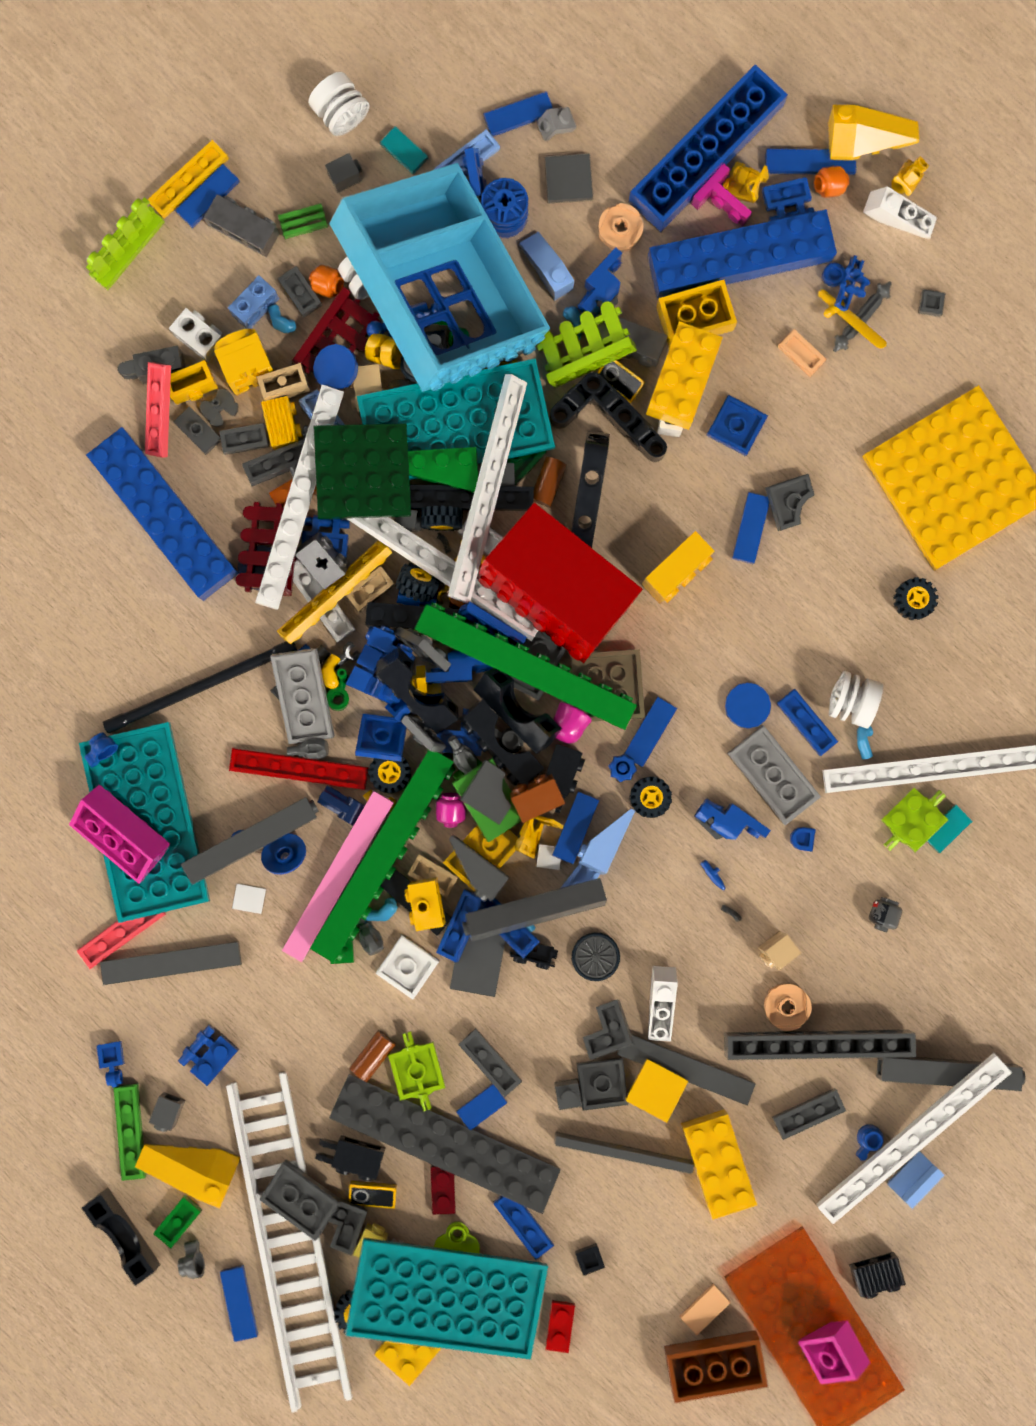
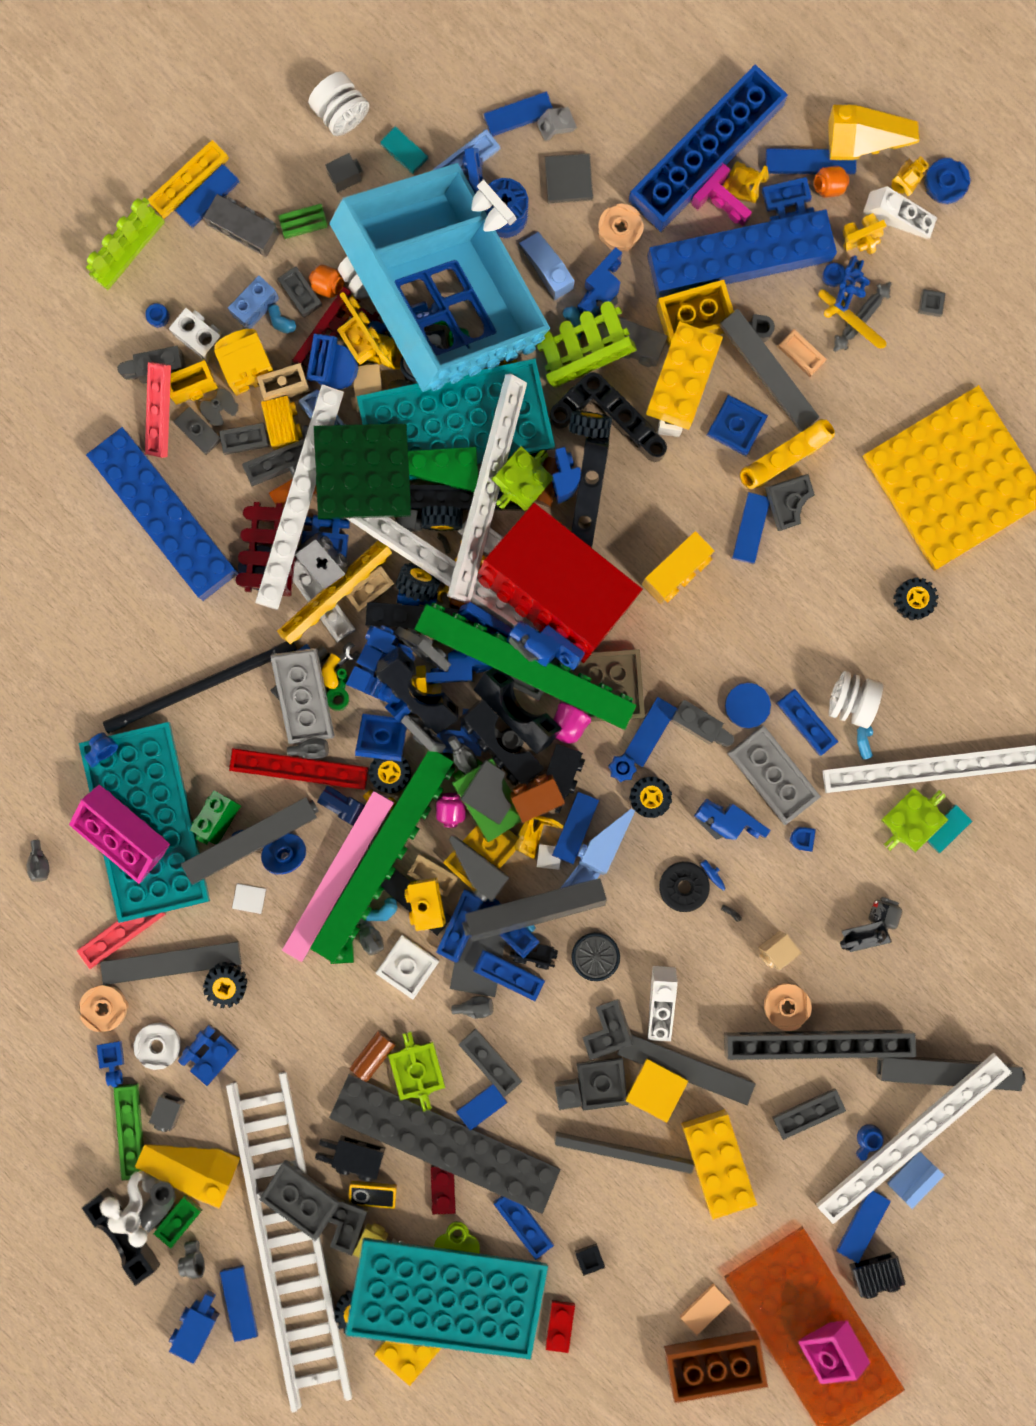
black slope [598,360,645,404] -> none
none -> dark grey piece [26,840,50,882]
none -> light nougat plate [79,984,128,1032]
none -> white piece [101,1171,160,1247]
none -> white tile [133,1022,181,1070]
none -> dark grey cylinder [139,1182,175,1233]
none -> blue tile [145,303,169,328]
none -> blue hinge [169,1290,219,1364]
none -> green brick [190,790,241,845]
none -> black wheel [203,962,248,1008]
none -> blue tile [306,334,338,383]
none -> yellow bracket [337,292,392,367]
none -> dark grey piece [451,996,494,1019]
none -> white tile [472,180,517,232]
none -> blue tile [473,950,545,1001]
none -> lime plate [492,446,552,511]
none -> blue plate [507,621,585,671]
none -> blue brick [552,447,581,504]
none -> black wheel [569,411,612,438]
none -> black wheel [659,862,710,912]
none -> dark grey hinge [670,700,735,747]
none -> dark grey tile [719,309,819,432]
none -> yellow plate [740,419,835,489]
none -> dark grey plate [748,314,775,342]
none -> blue tile [836,1190,891,1263]
none -> black hinge [840,921,892,952]
none -> yellow hips [843,213,887,255]
none -> blue tile [924,158,971,204]

